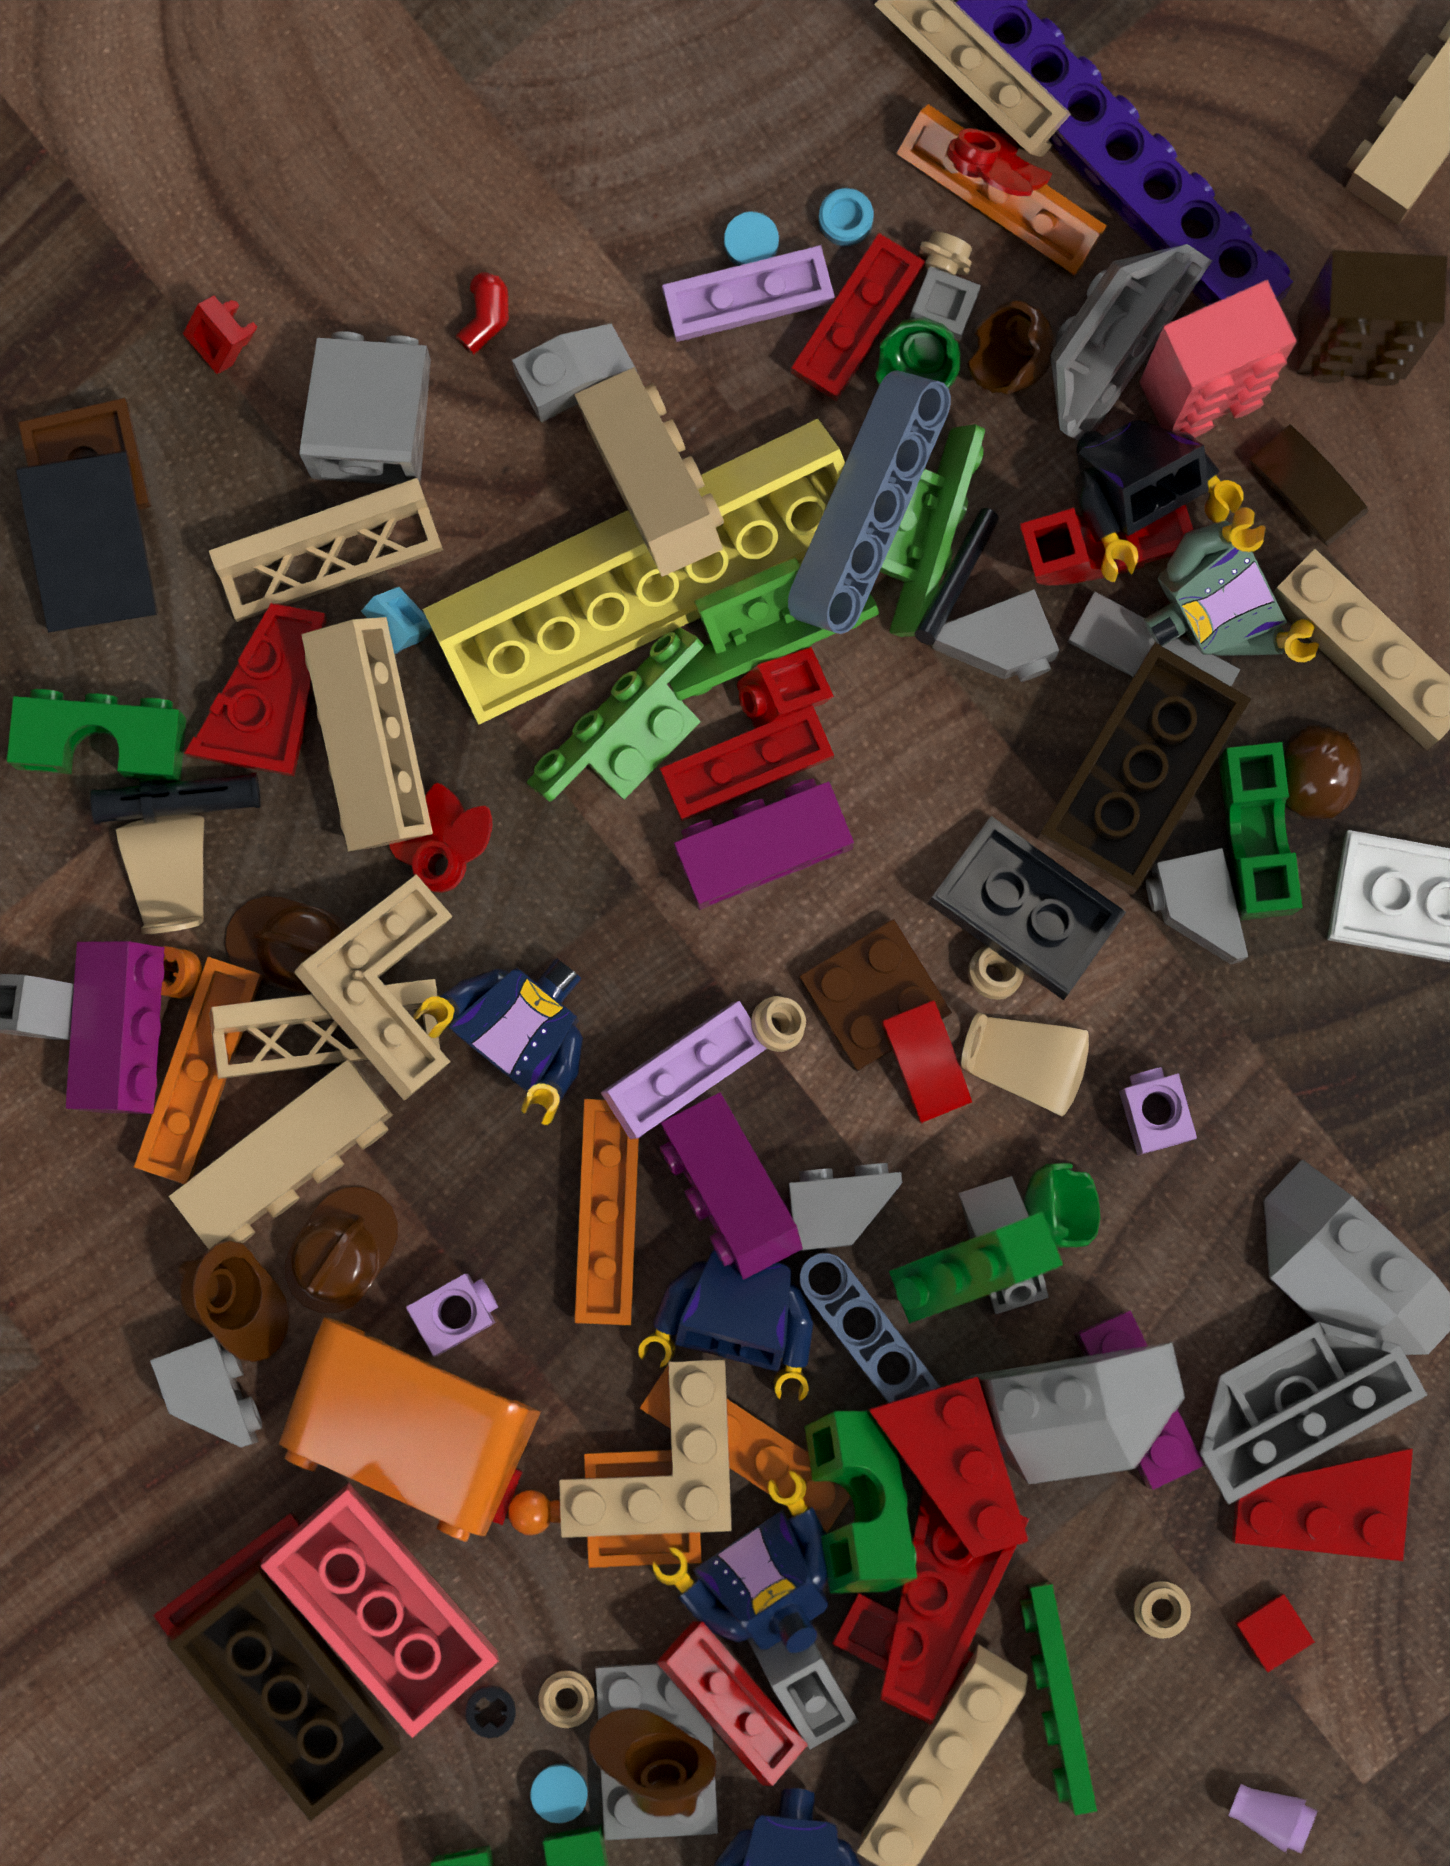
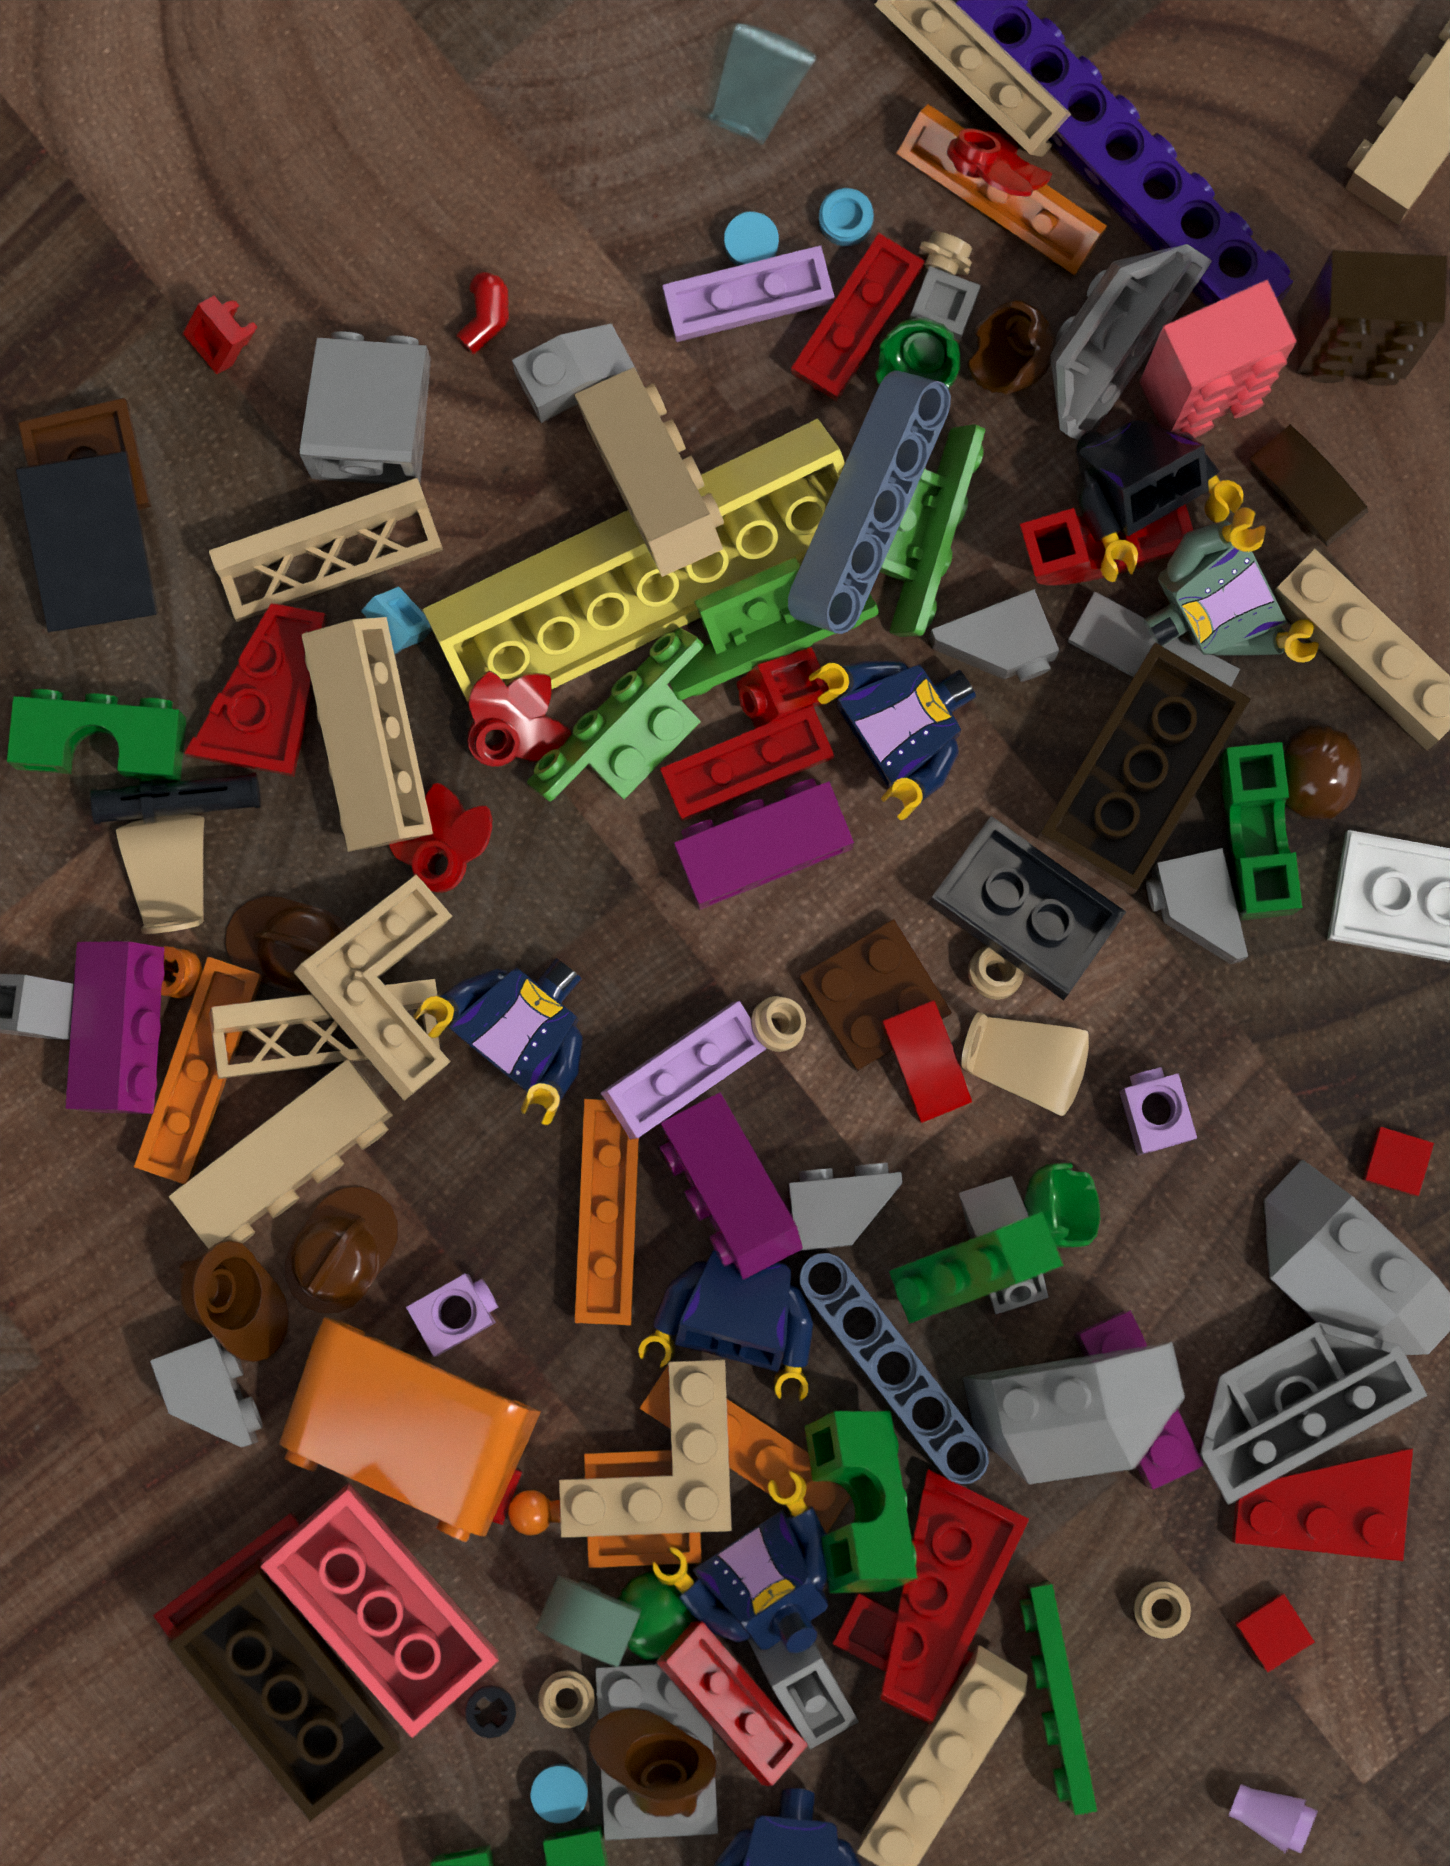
red wing [868,1376,1028,1558] -> none
black bar [915,508,999,645] -> none
none -> red plate [467,671,571,767]
none -> sand green brick [536,1575,641,1668]
none -> green hair [617,1571,698,1661]
none -> clear light blue piece [708,24,817,145]
none -> torso [809,661,976,820]
none -> red tile [1362,1127,1434,1197]

